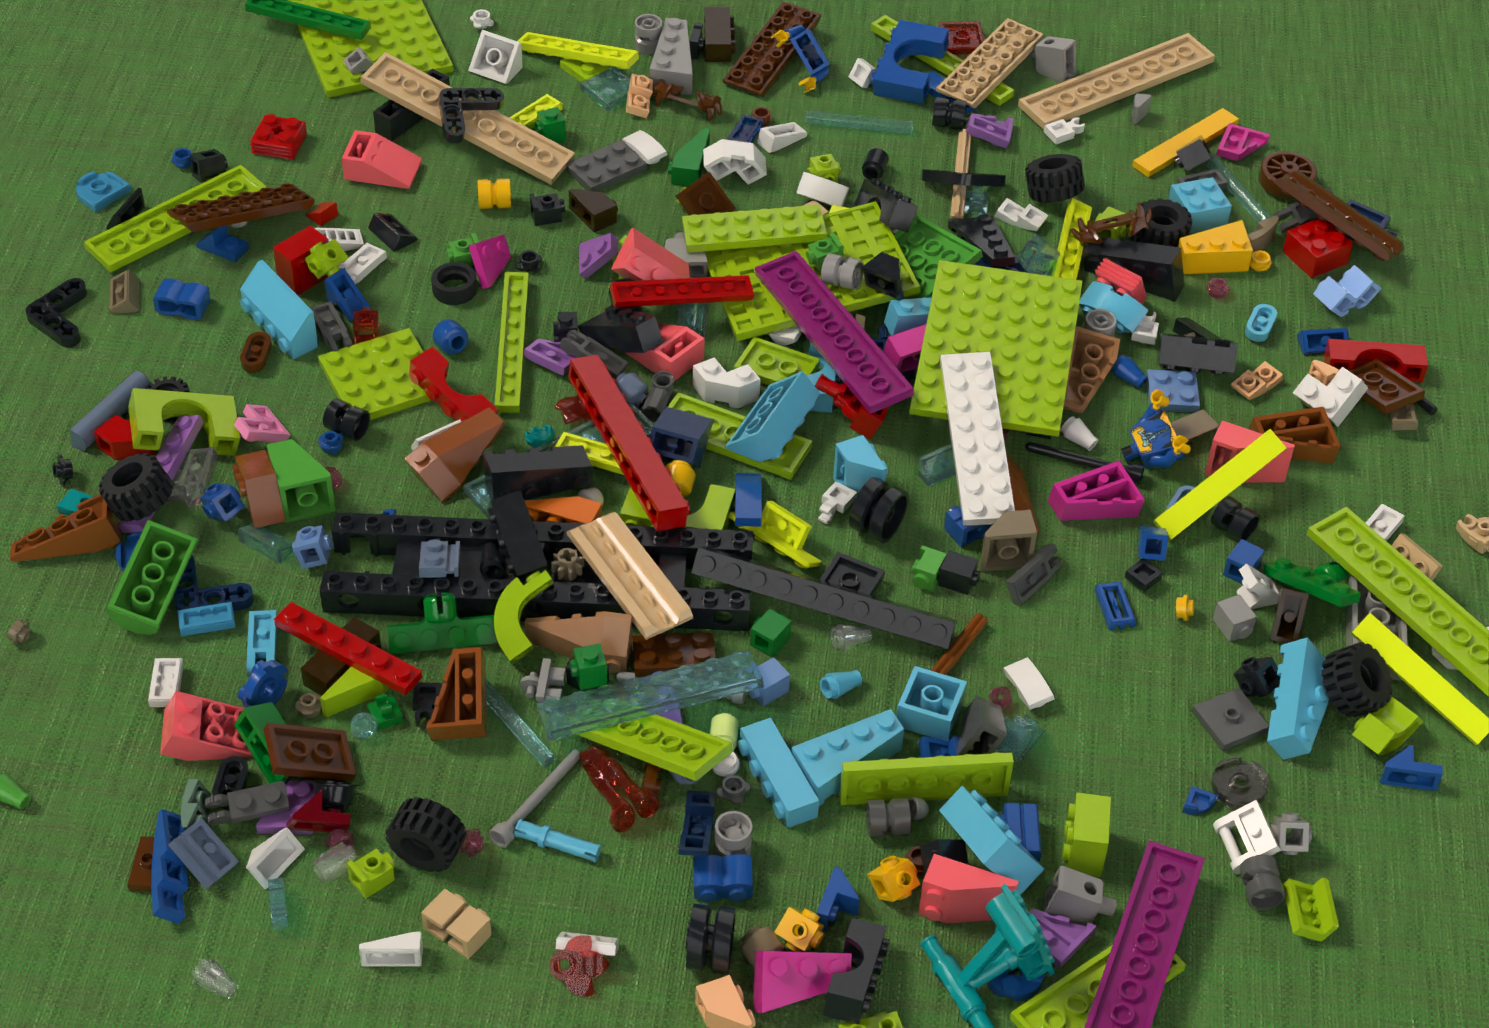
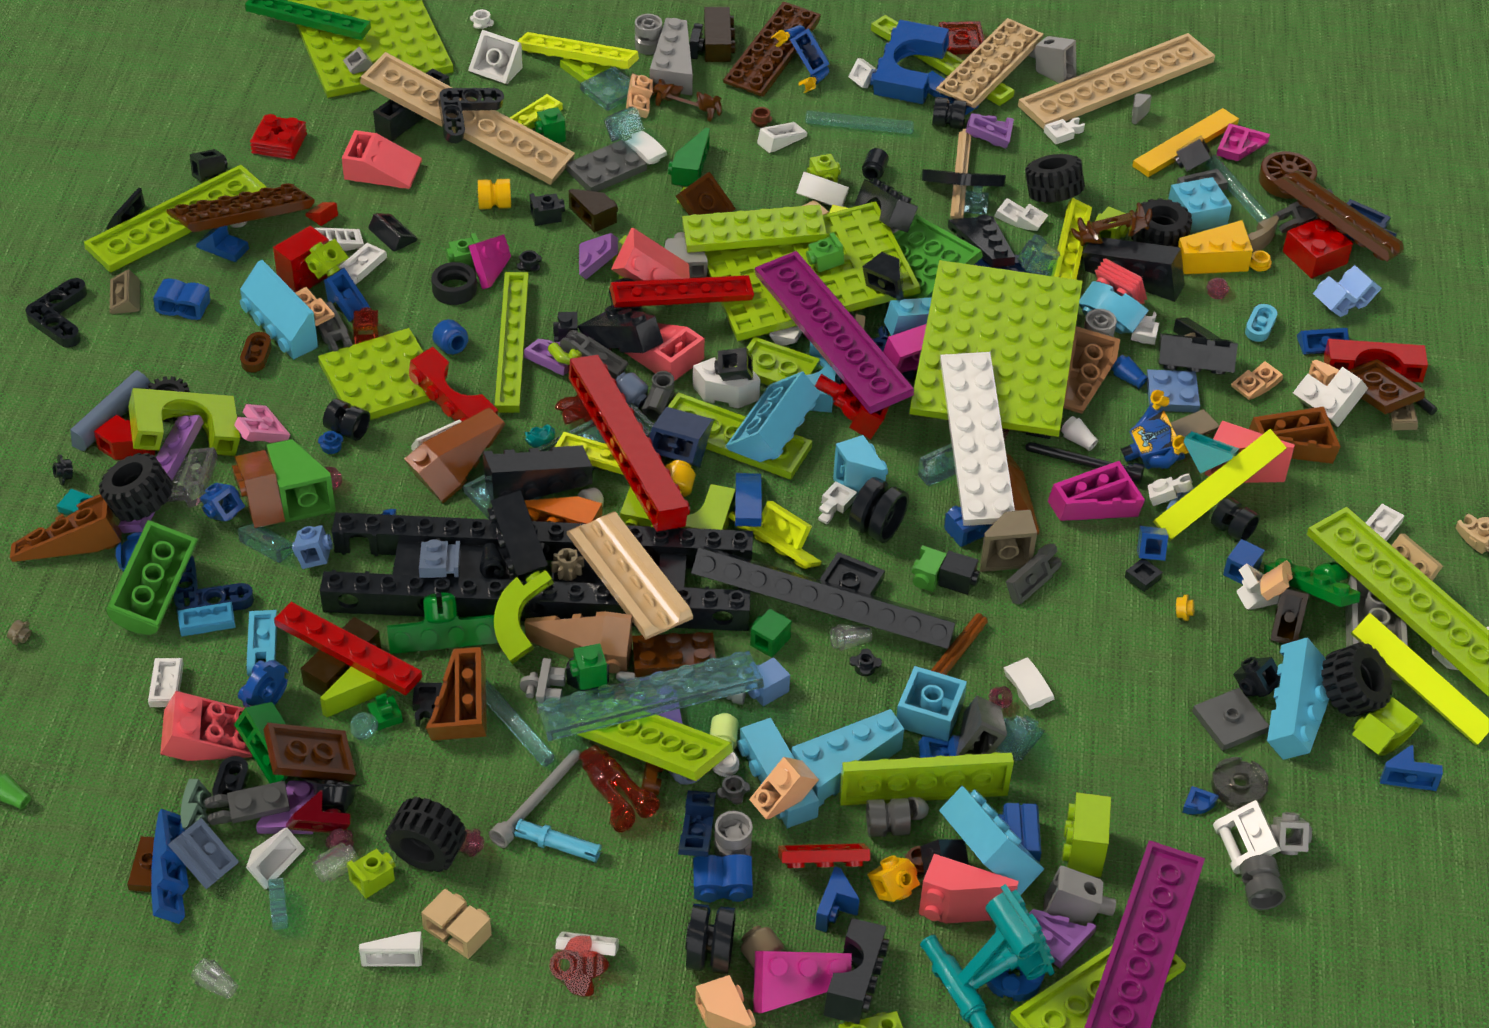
dark azure tile [76,171,132,212] -> none
blue plate [172,148,191,169] -> none
dark tan plate [295,693,322,719] -> none
clear light blue slope [677,303,708,338] -> none
white brick [703,139,767,185] -> none
clear blue plate [726,114,763,143] -> none
yellow brick [774,907,825,952] -> none
medium azure cone [820,670,862,699] -> none
light grey wheel [821,253,864,290] -> none
blue tile [1094,582,1136,630] -> none
light grey brick [1213,595,1257,642] -> none
lime bracket [1283,877,1339,942] -> none
none -> light nougat slope [295,287,335,327]
none -> lime arm [548,342,582,365]
none -> clear light blue brick [604,106,644,142]
none -> black brick [714,347,753,381]
none -> light nougat slope [749,757,819,819]
none -> red plate [778,843,870,868]
none -> black plate [849,649,882,676]
none -> white plate [1148,474,1194,506]
none -> teal slope [1184,431,1240,474]
none -> light nougat slope [1260,560,1293,601]

